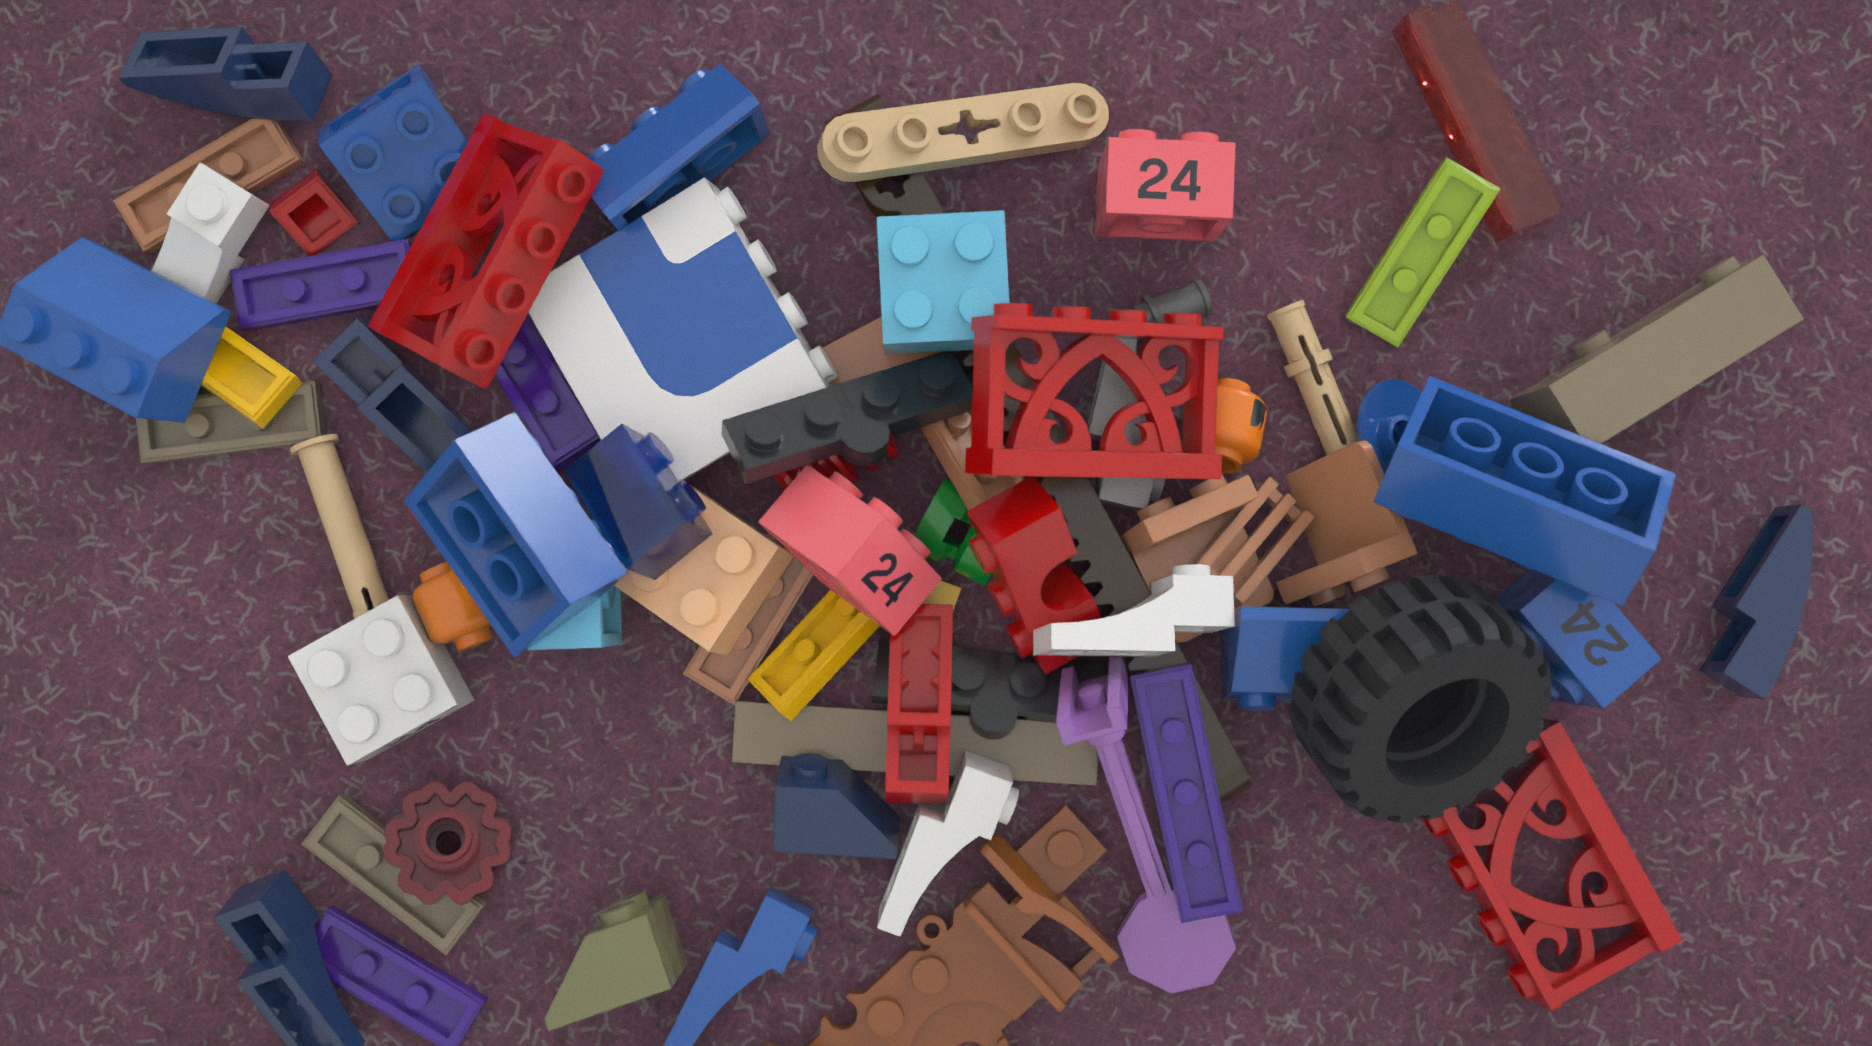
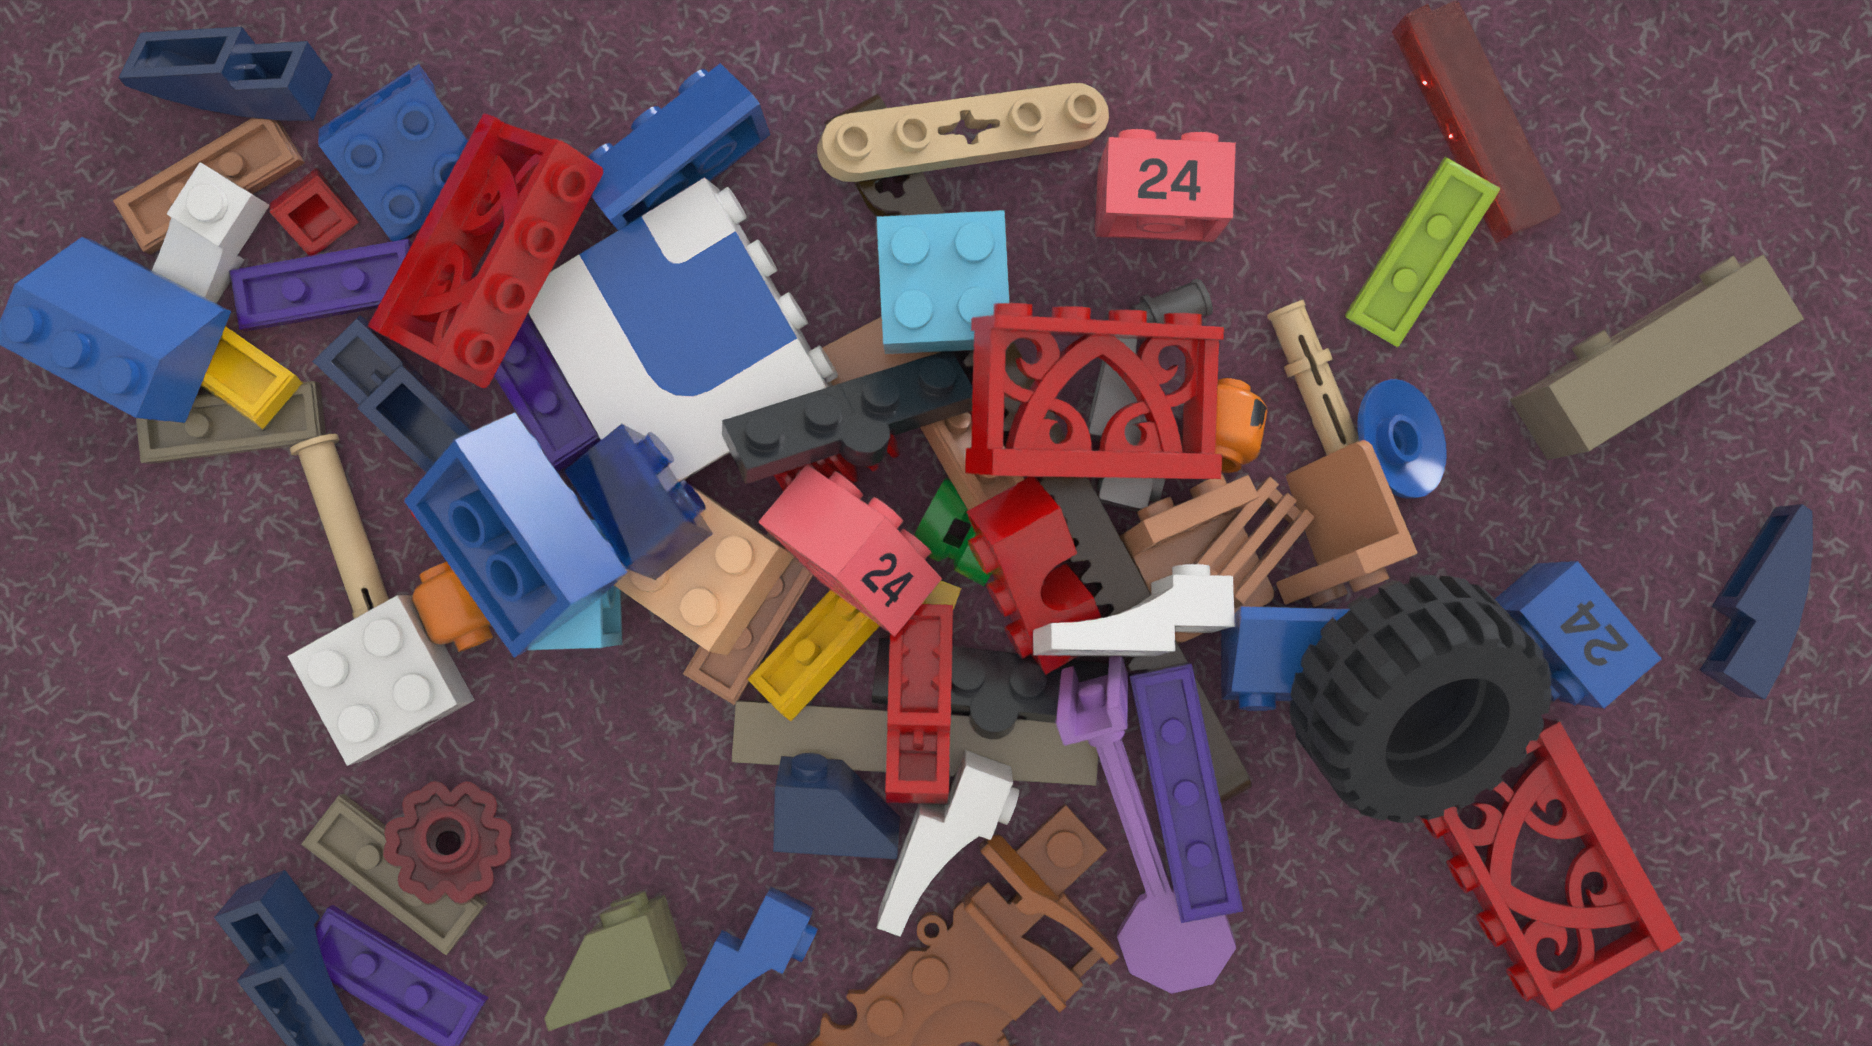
blue brick [1373,376,1676,606] -> none

